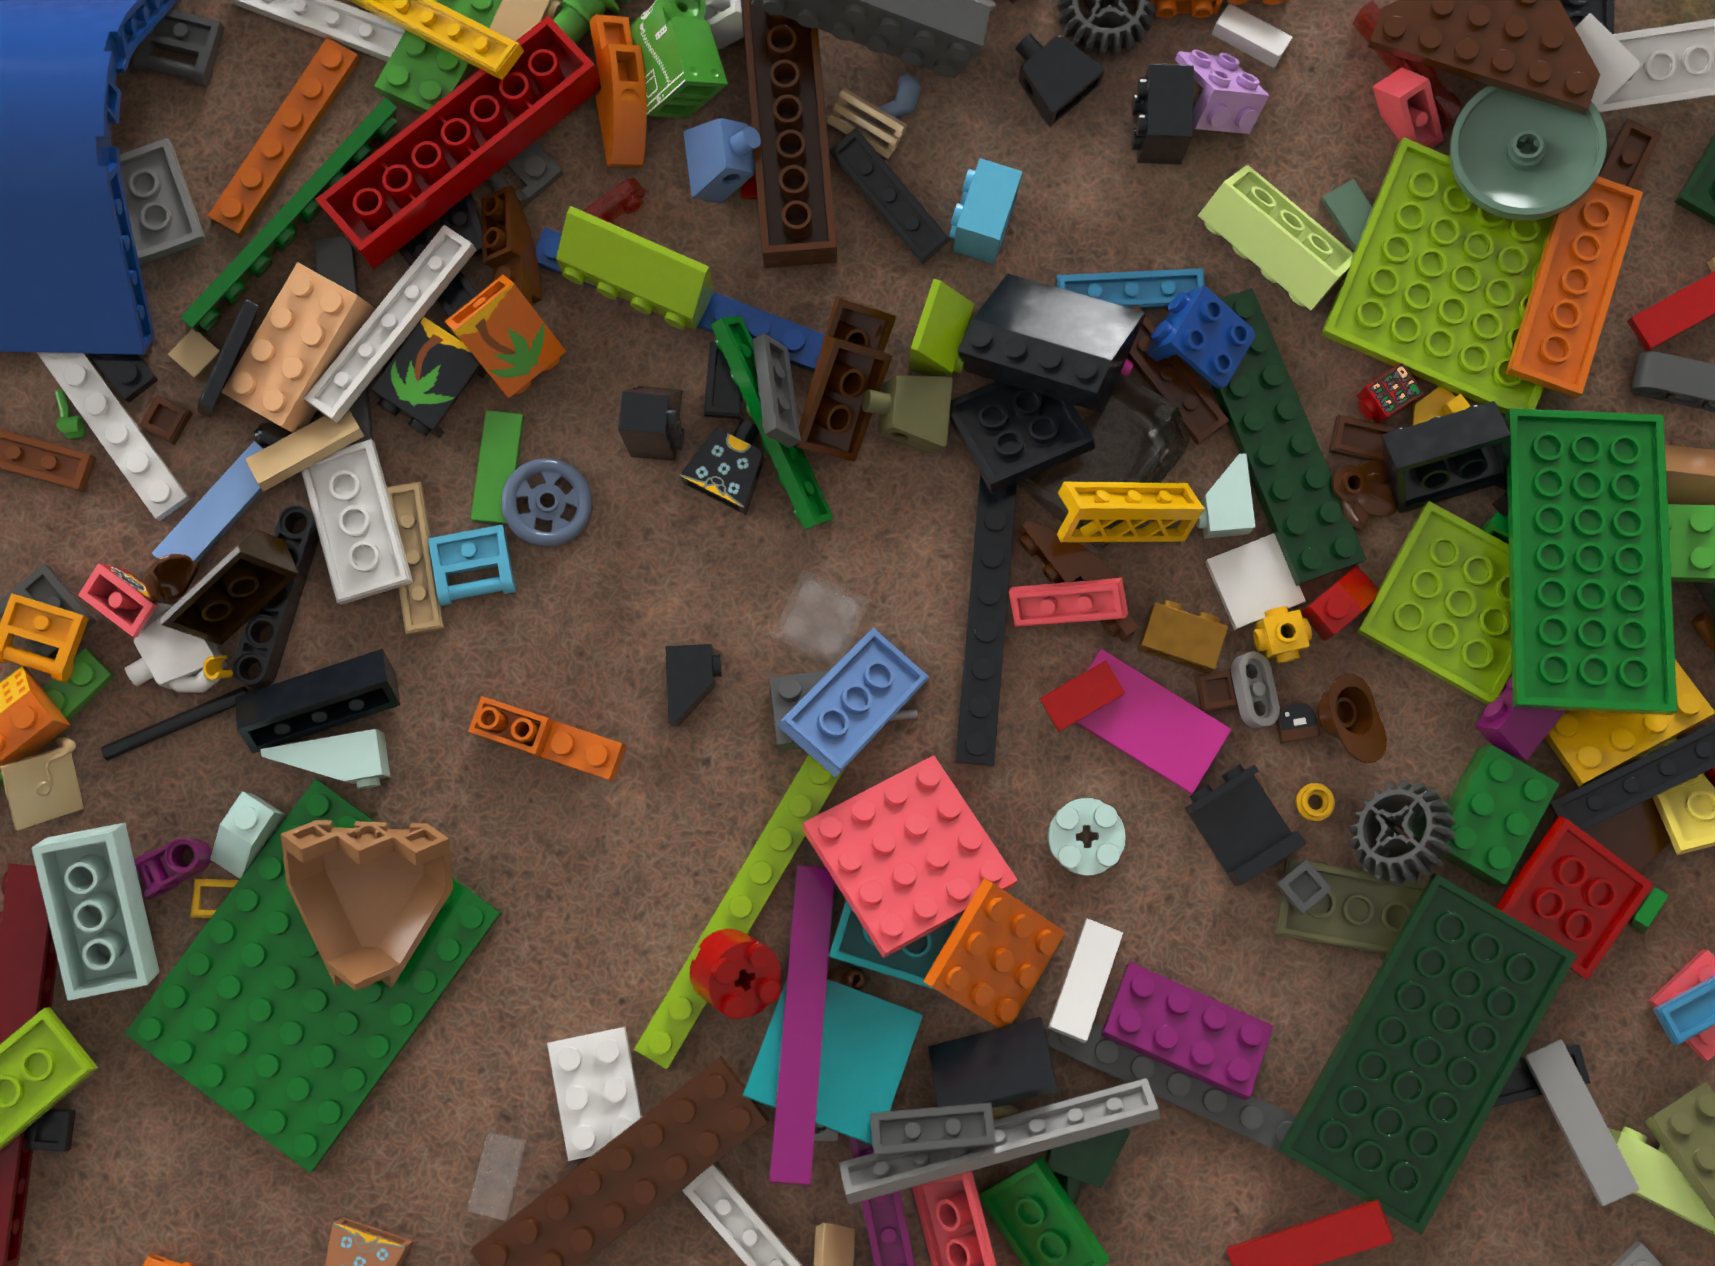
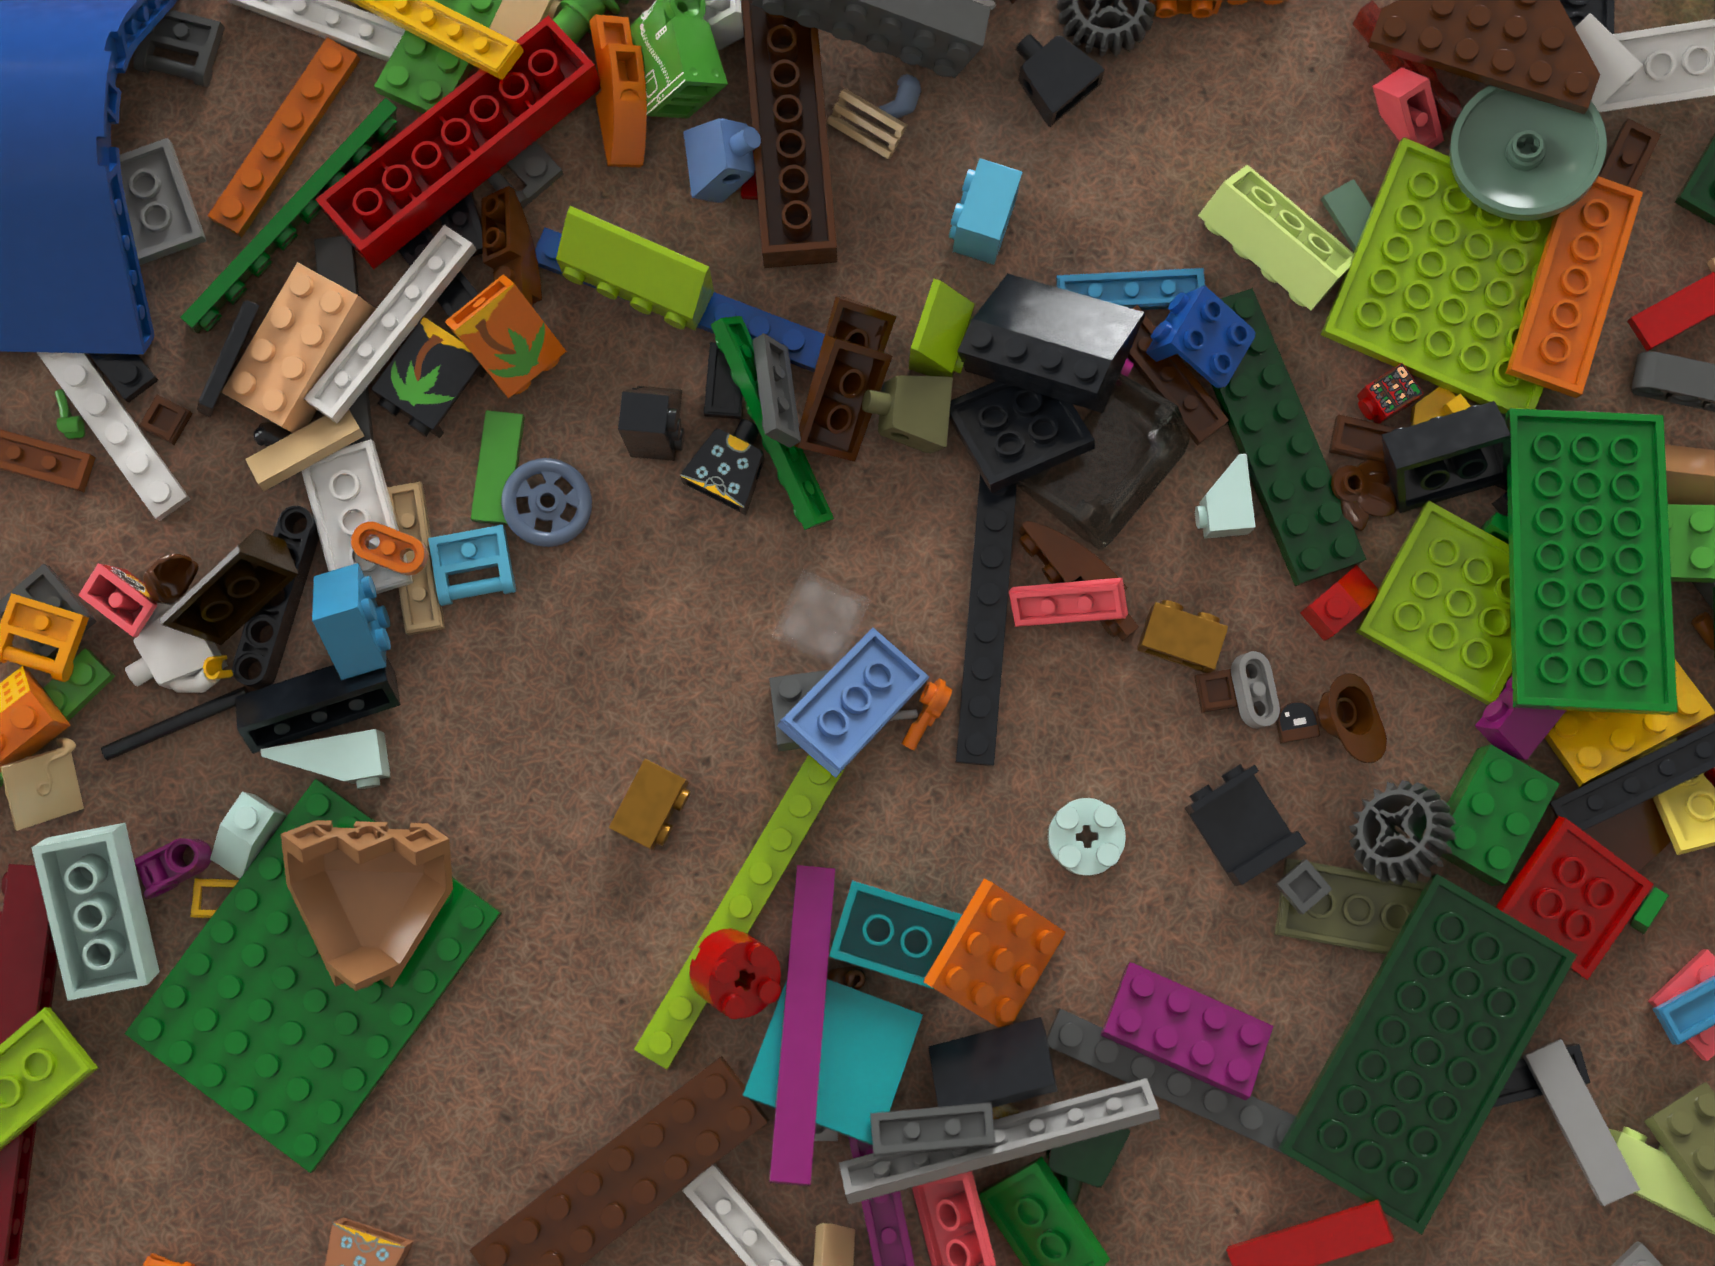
black plate [25,1108,76,1152] -> none
light blue tile [152,441,263,563] -> none
tan tile [168,329,221,382] -> none
clear plate [467,1131,528,1221] -> none
orange slope [468,696,627,782] -> none
white plate [547,1026,642,1161] -> none
clear red plate [583,178,645,225] -> none
black slope [665,644,722,726] -> none
coral plate [802,755,1018,959] -> none
black tile [829,127,951,264] -> none
red tile [1039,660,1125,732] -> none
white tile [1047,918,1123,1043] -> none
yellow fence [1057,482,1204,542] -> none
dark pink tile [1076,649,1232,795] -> none
black brick [1131,64,1194,165] -> none
lavender bracket [1175,50,1269,134] -> none
white tile [1205,533,1306,630] -> none
white slope [1211,4,1292,69] -> none
yellow brick [1253,606,1312,664] -> none
yellow plate [1295,783,1335,821] -> none
none -> dark azure brick [312,563,391,680]
none -> orange plate [351,522,428,576]
none -> pearl gold brick [608,759,691,850]
none -> orange plate [901,678,952,751]

